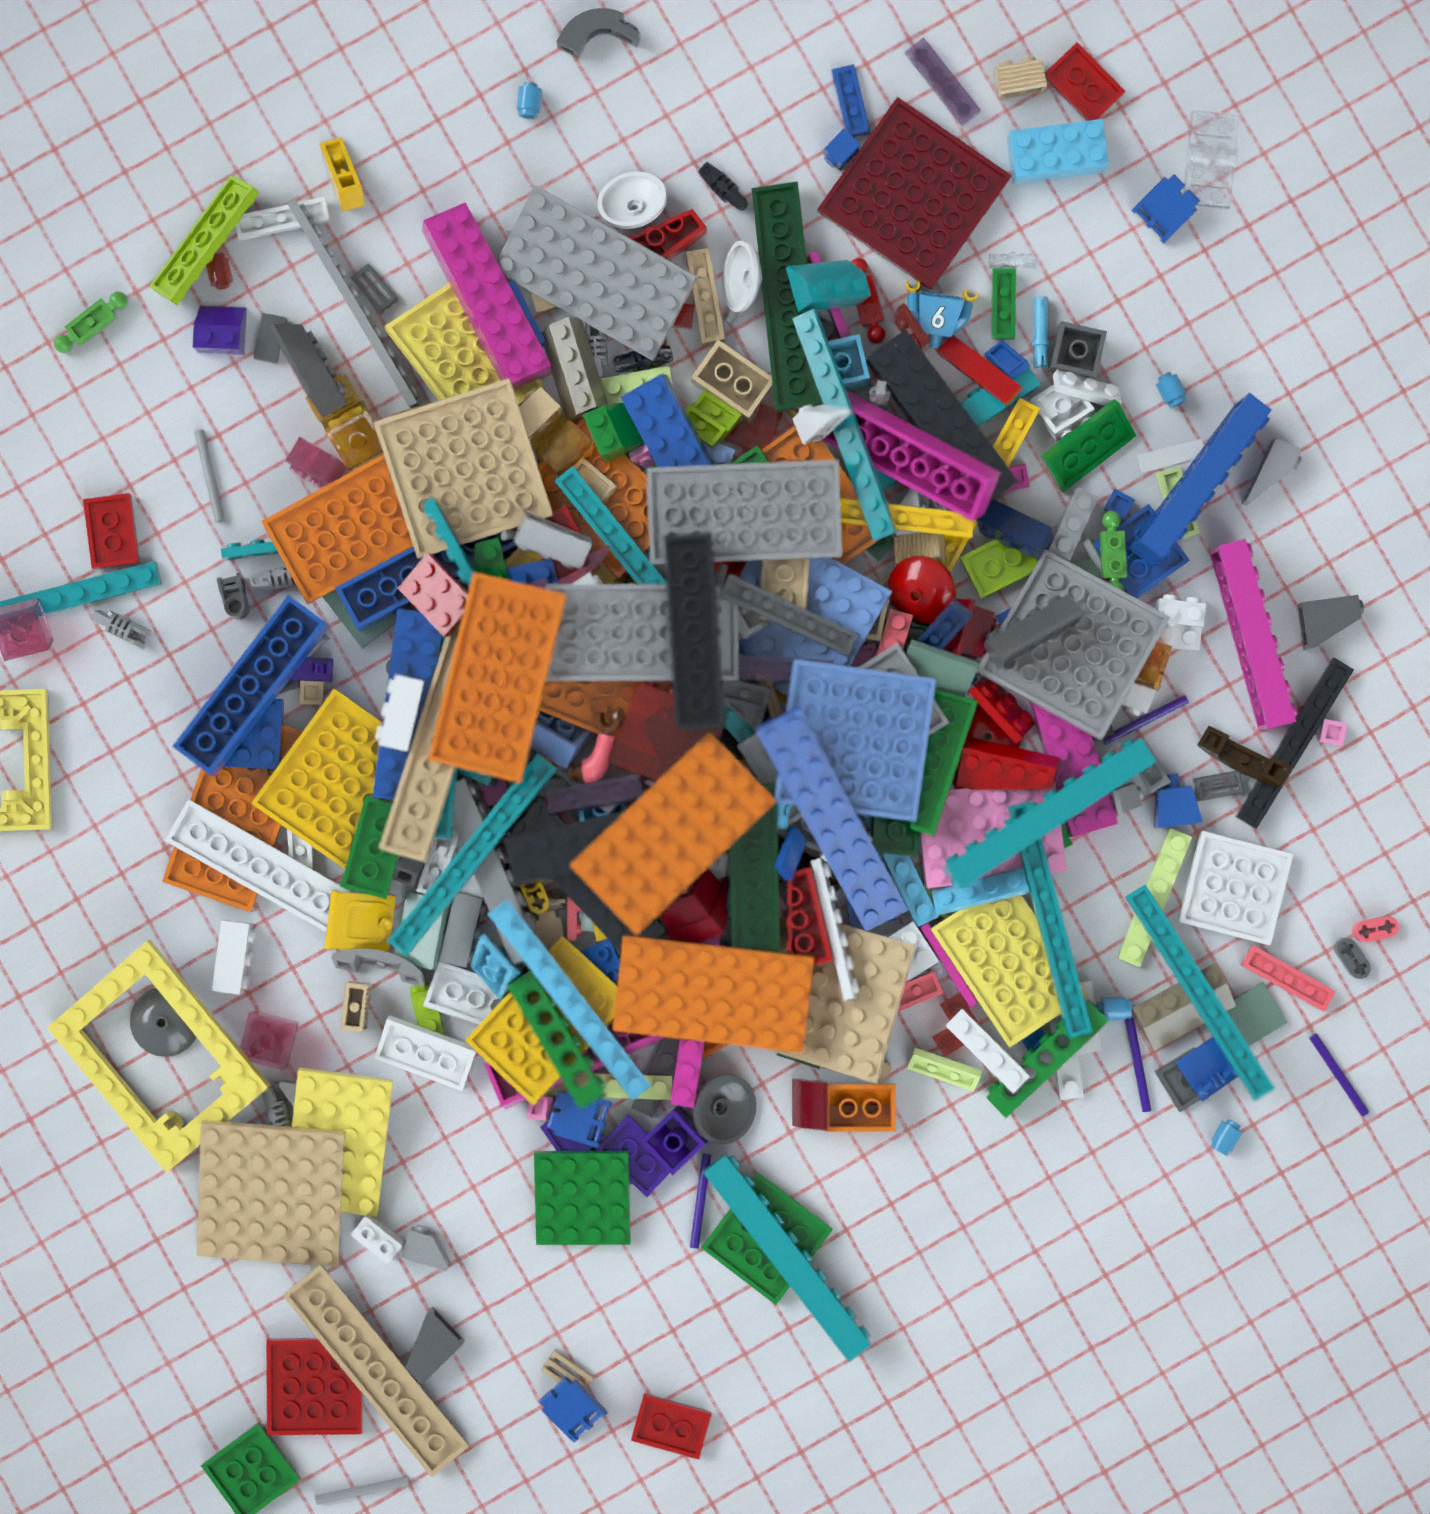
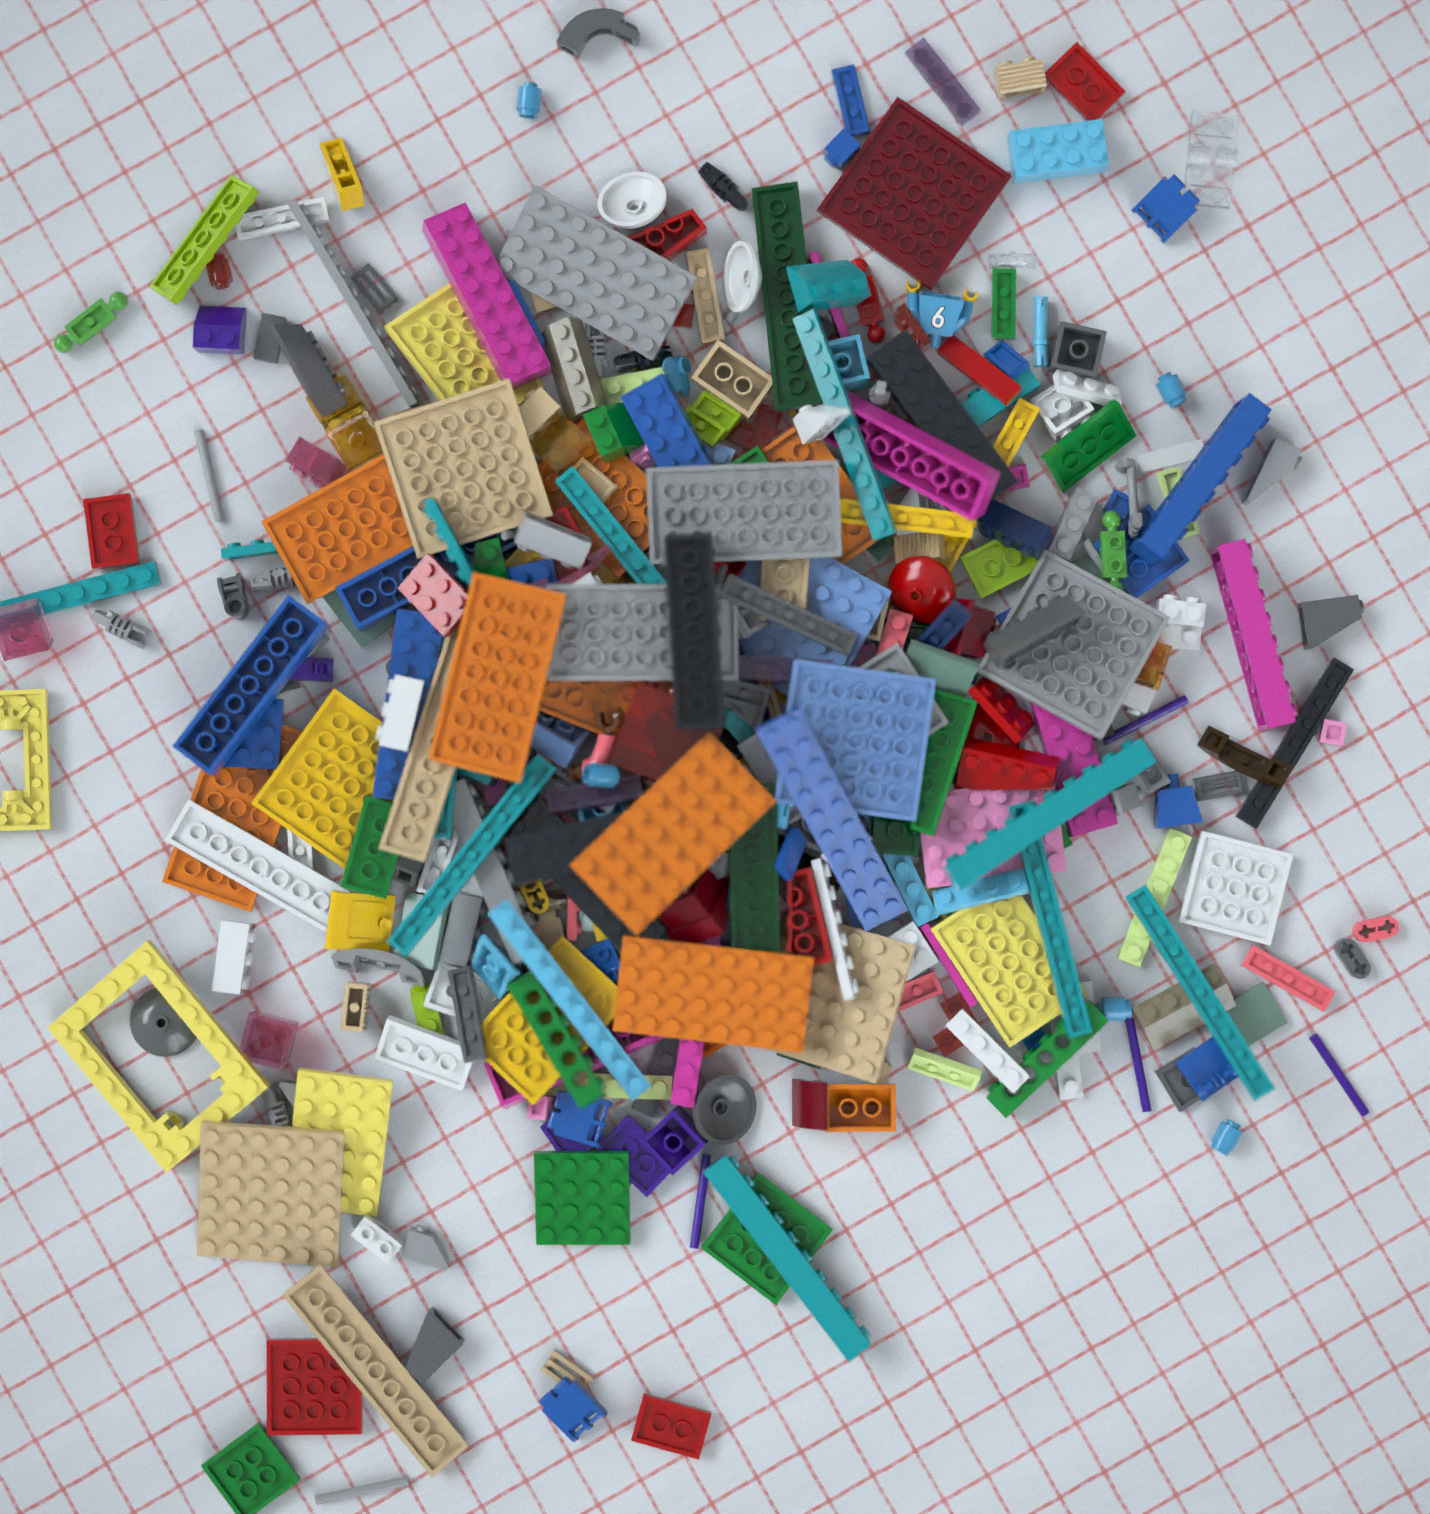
tan plate [299,681,325,705] -> none
none -> dark grey tile [448,966,488,1064]
none -> dark azure brick [583,762,620,789]
none -> dark azure plate [662,355,691,397]
none -> light grey hinge [1116,458,1142,538]

